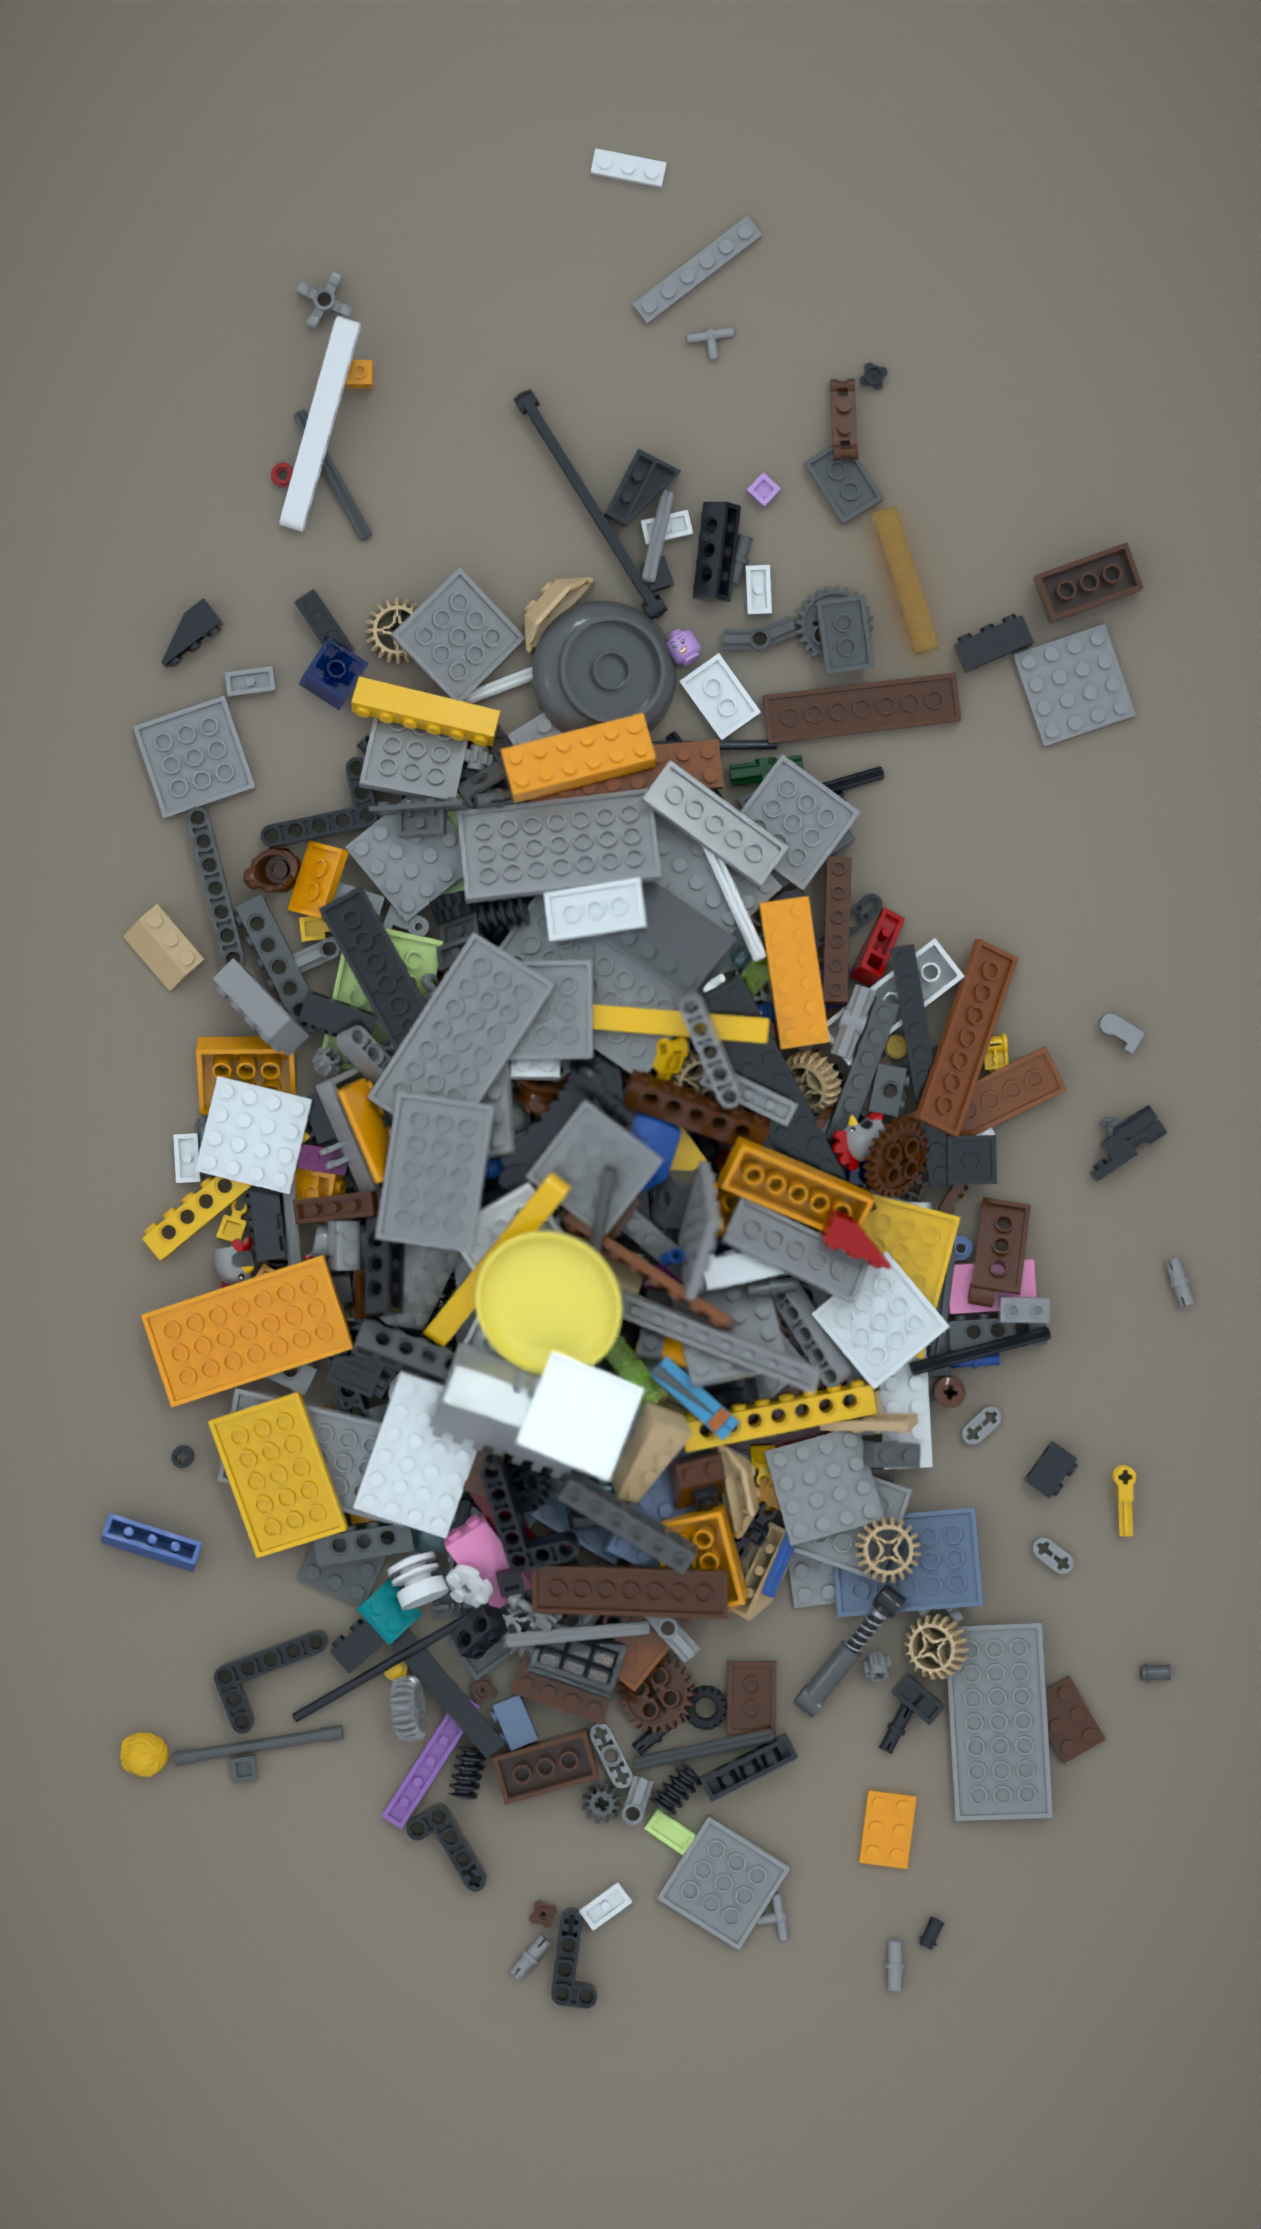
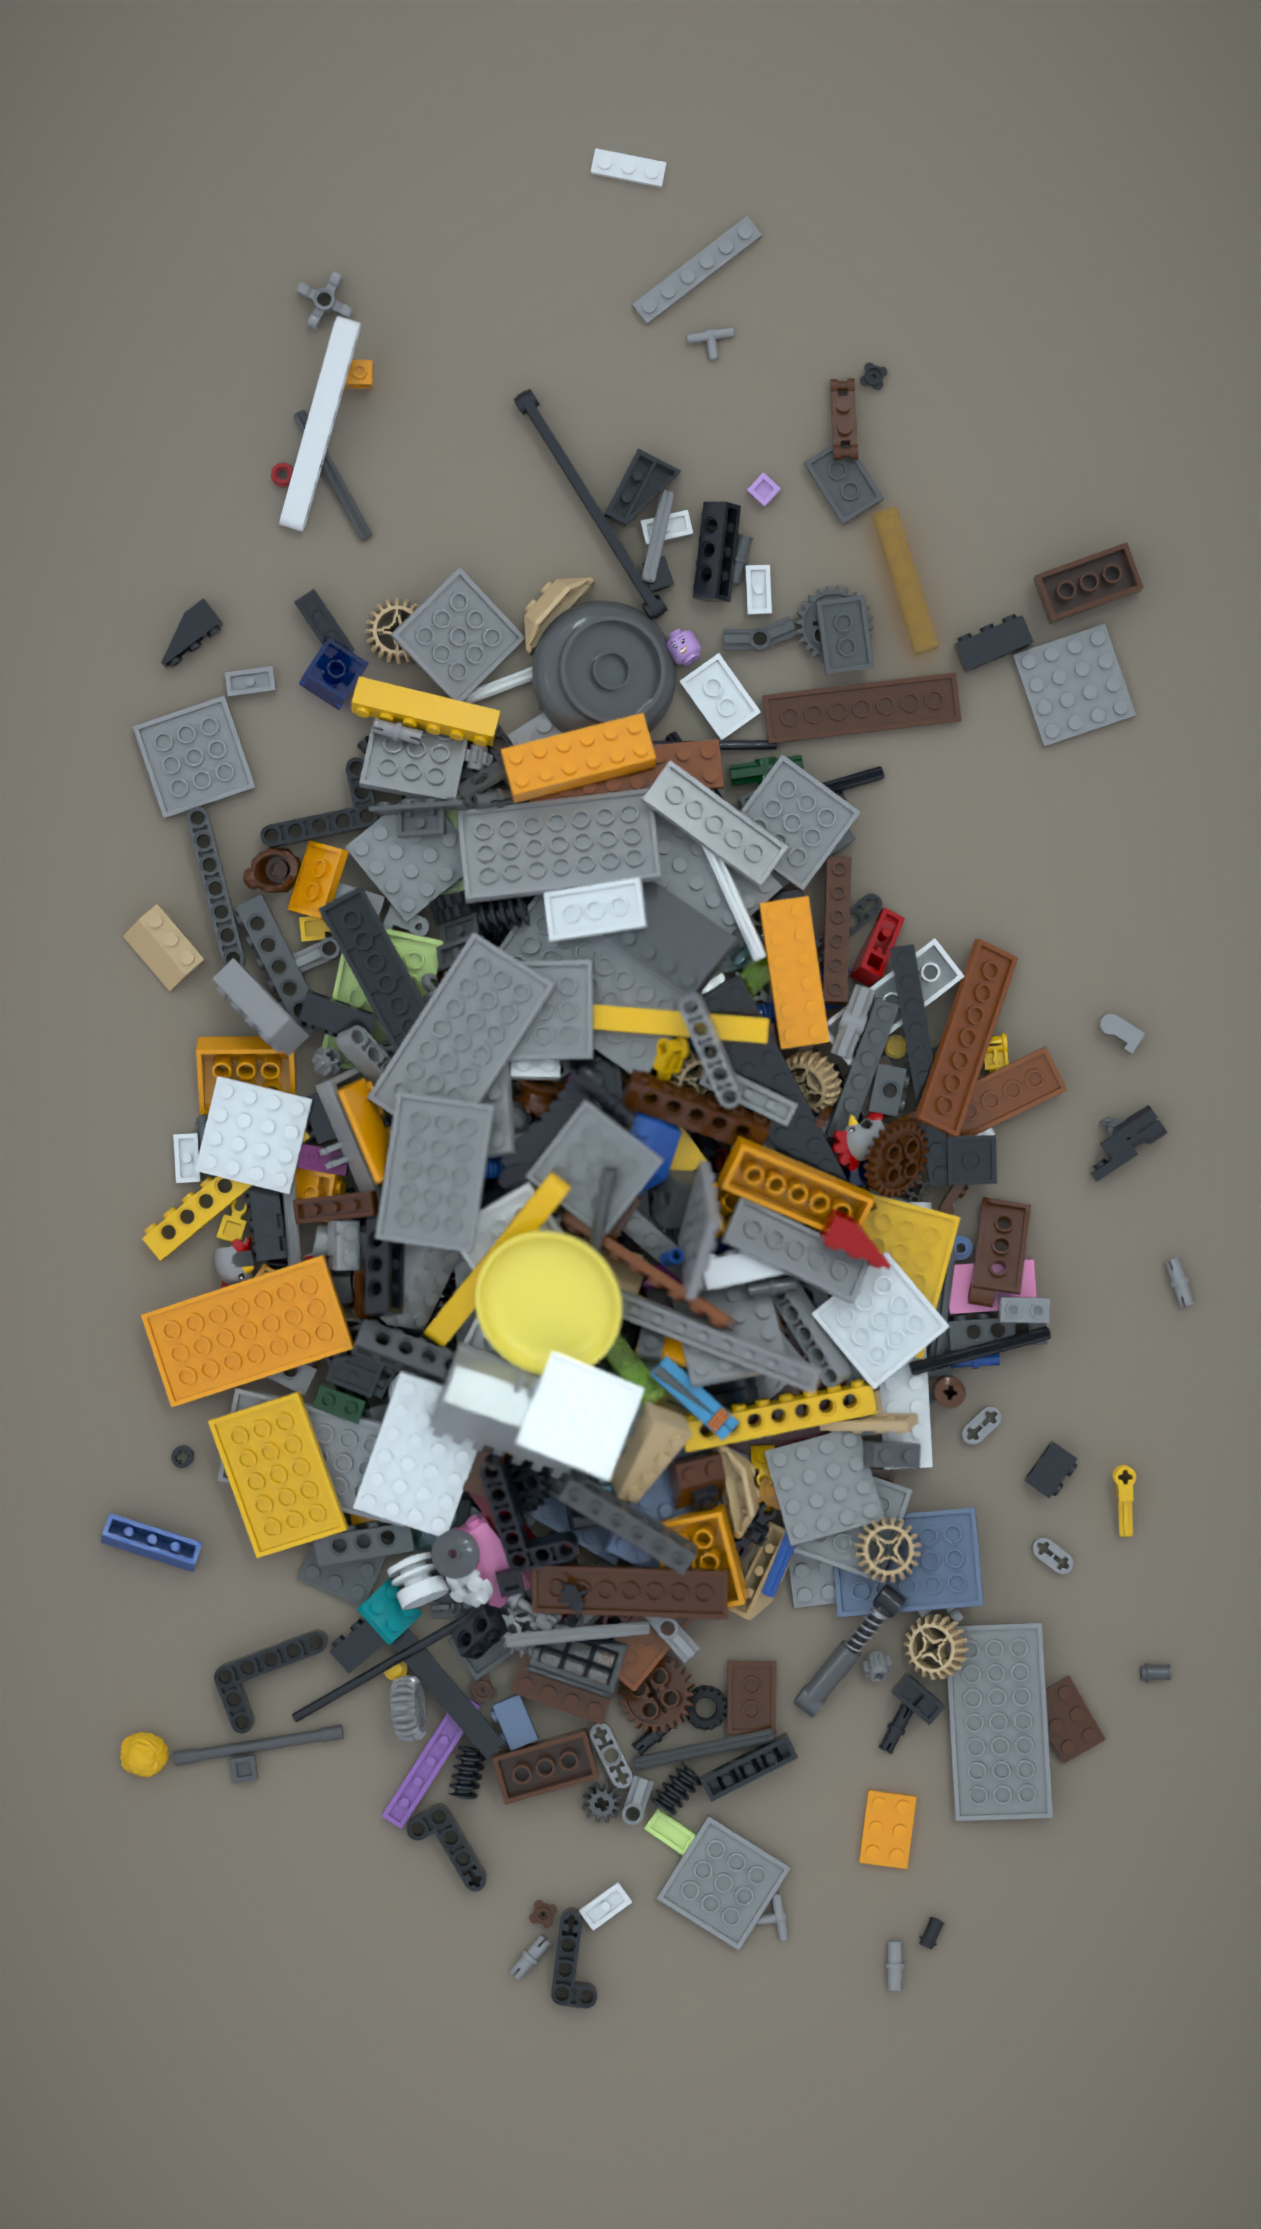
none -> dark green hinge [313,1384,366,1424]
none -> light grey pin [372,718,423,745]
none -> dark grey dish [431,1530,480,1579]
none -> black piece [558,1582,588,1619]

